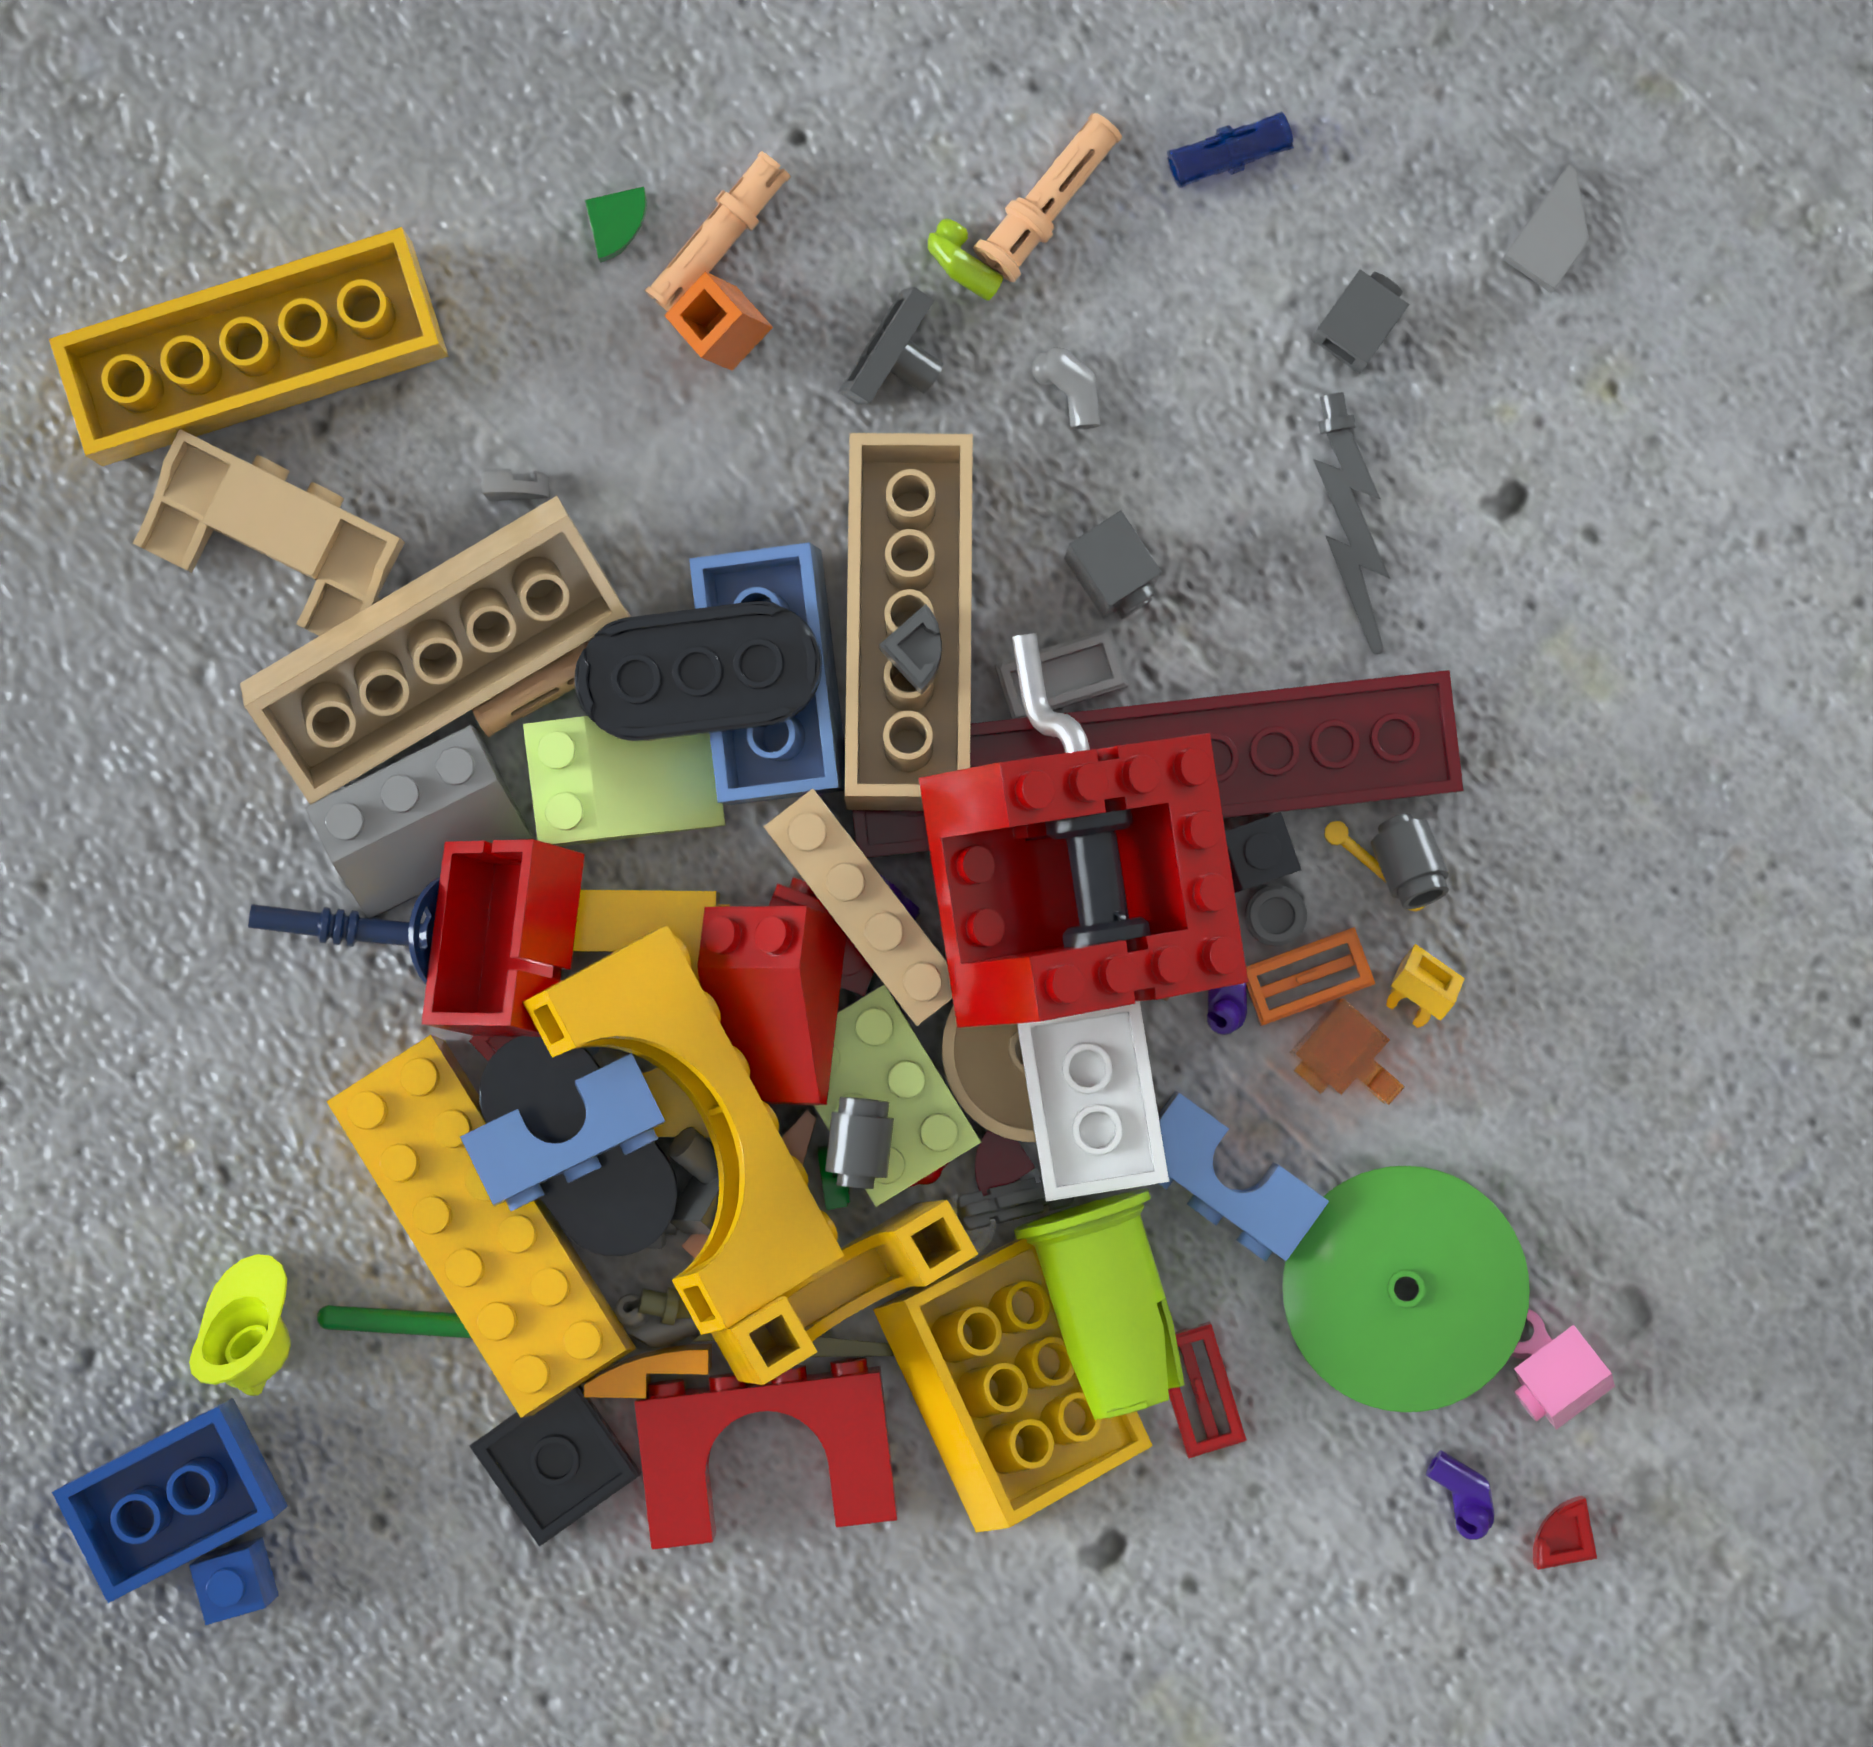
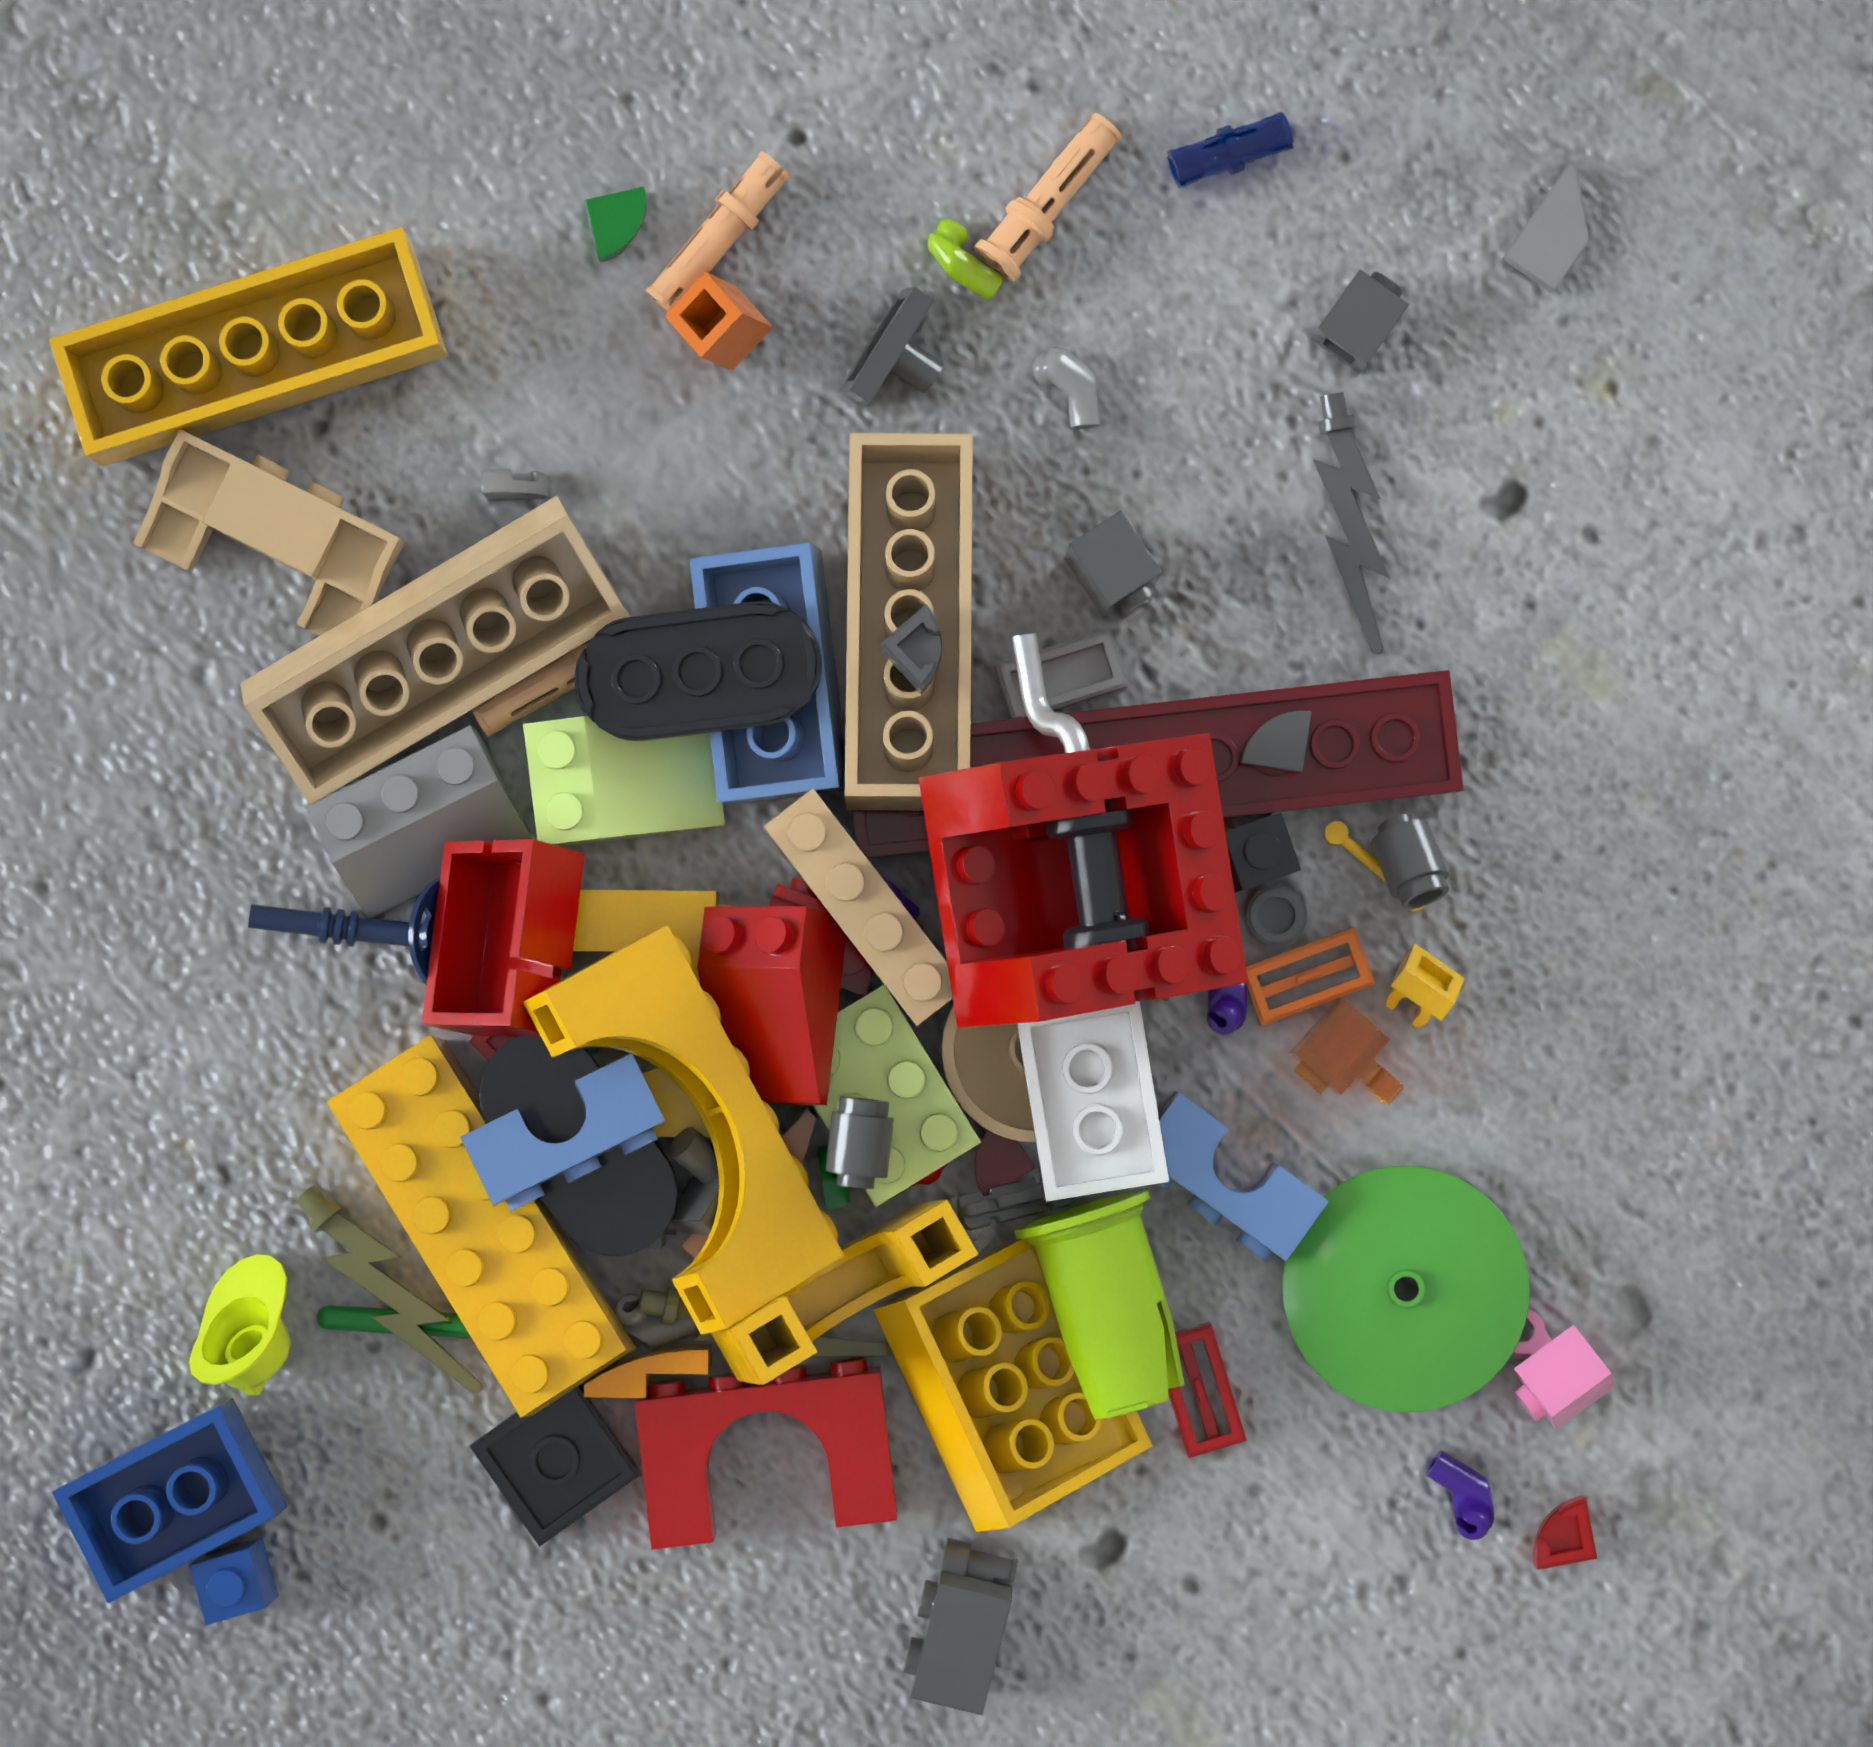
none -> olive piece [296,1185,483,1394]
none -> dark grey hinge [903,1537,1018,1716]
none -> dark grey tile [1240,711,1312,773]

